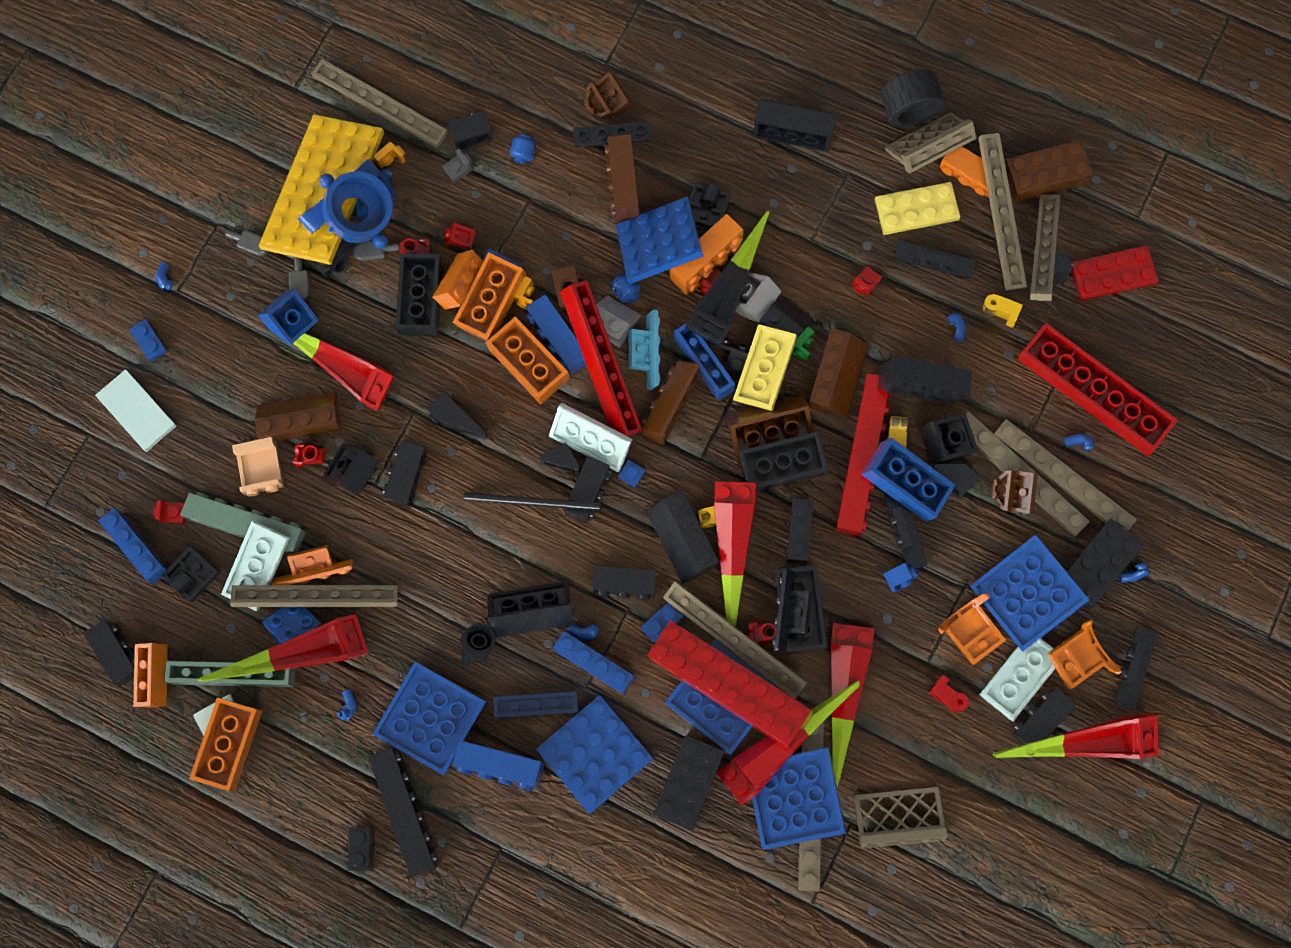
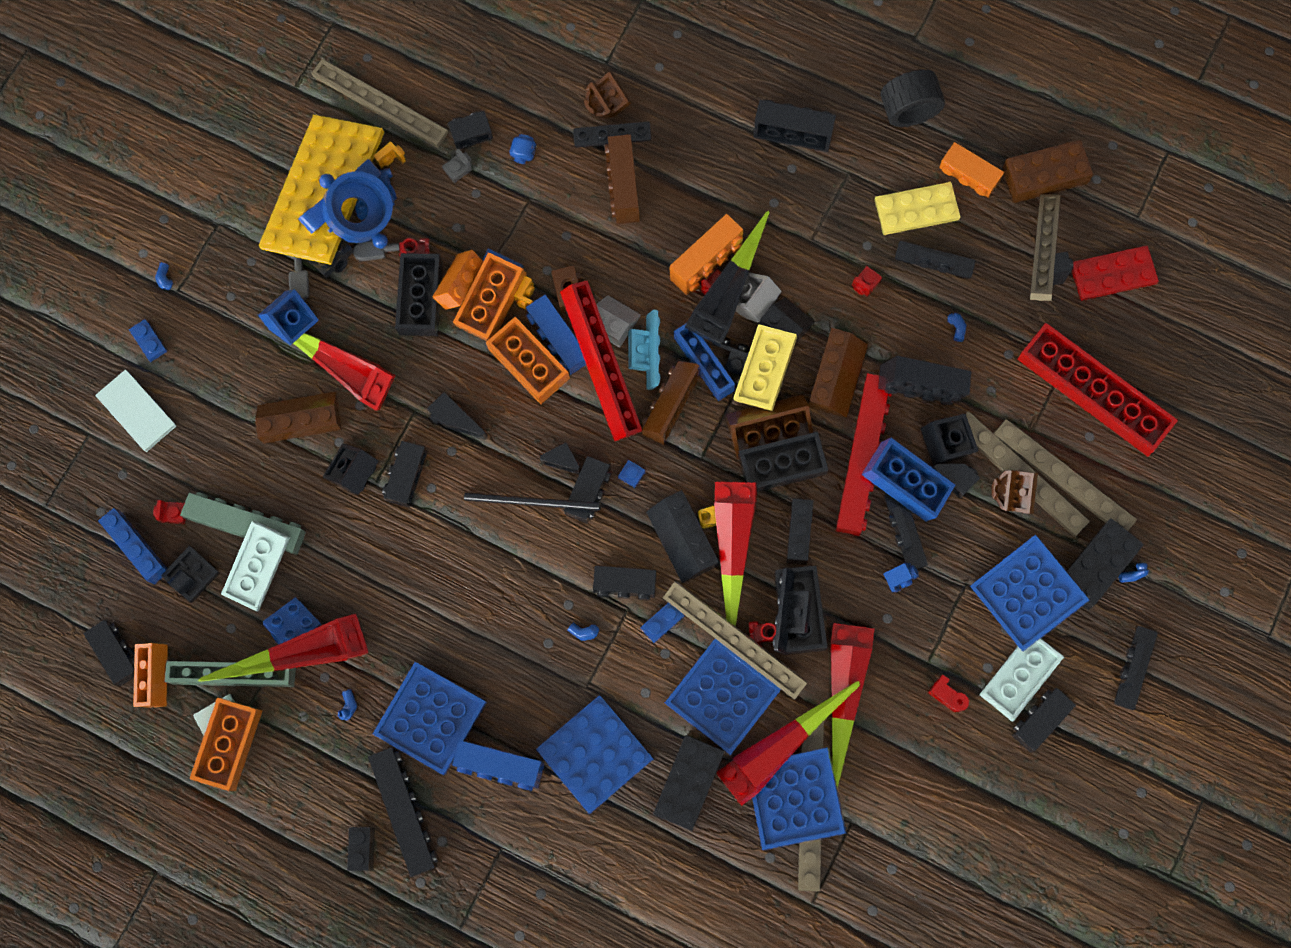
dark grey piece [226,230,268,256] -> none
dark tan plate [230,585,398,607] -> none
light nougat panel [232,437,284,497] -> none
orange bracket [272,545,354,585] -> none
red plate [293,443,326,467] -> none
red bracket [443,223,476,250] -> none
black hat [460,624,496,666] -> none
black slope [488,581,574,637] -> none
dark blue plate [494,691,578,718] -> none
light aqua tile [549,403,632,473] -> none
blue brick [553,631,635,696] -> none
blue head [612,274,641,303] -> none
blue plate [615,196,704,284] -> none
red brick [647,620,813,750] -> none
black plate [689,183,731,228] -> none
green bracket [793,326,814,361] -> none
dark tan fence [854,787,947,849] -> none
dark tan fence [885,112,977,174] -> none
yellow leg [887,416,908,448] -> none
orange piece [938,593,1006,665] -> none
dark tan plate [978,133,1027,291] -> none
yellow leg [983,294,1023,328] -> none
red plate [992,713,1159,759] -> none
orange piece [1047,620,1122,689] -> none
blue arm [1064,433,1094,451] -> none

